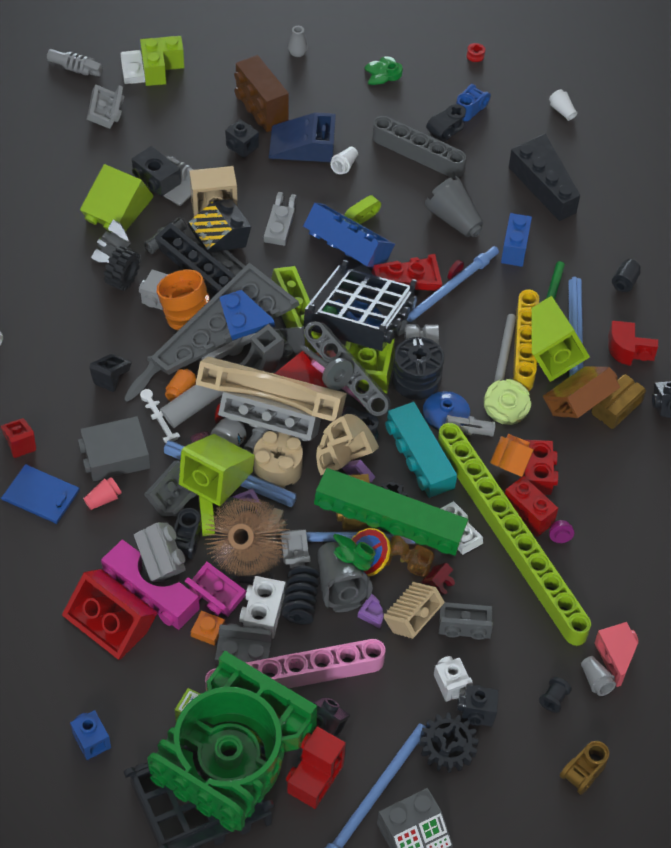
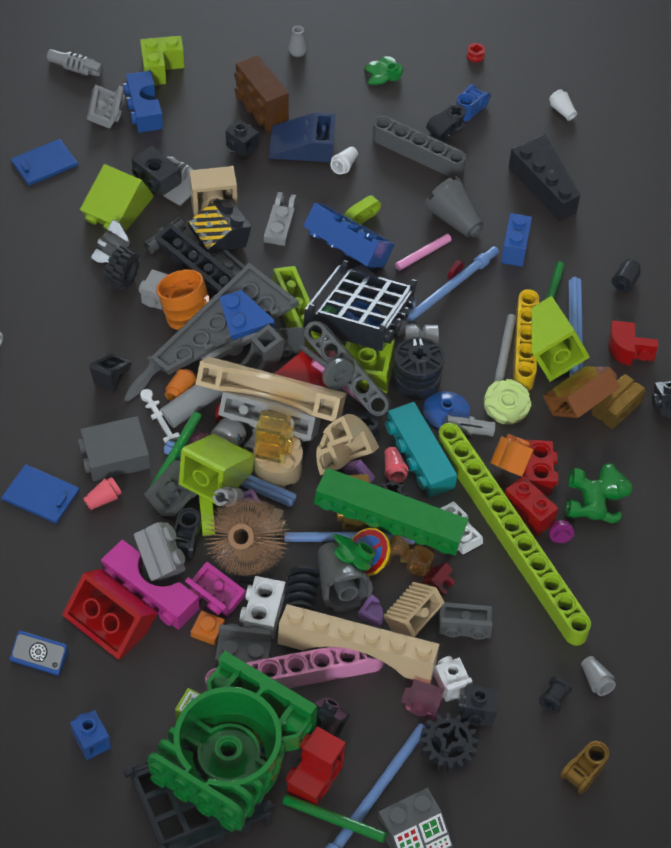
red slope [0,418,36,458] -> none
white bracket [120,50,145,84] -> none
light grey bracket [280,529,311,568] -> none
red wing [372,254,442,291] -> none
coral slope [594,622,638,687] -> none
none -> slope [10,630,69,676]
none -> blue container [11,139,79,186]
none -> blue arch [123,71,163,133]
none -> green bar [149,411,202,488]
none -> light grey pin [213,486,244,507]
none -> clear yellow brick [255,410,294,464]
none -> tan arch [278,604,439,684]
none -> green bar [283,794,387,843]
none -> coral cone [384,447,409,483]
none -> bright pink bar [395,234,452,271]
none -> clear pink brick [402,679,445,723]
none -> green animal [564,463,633,523]

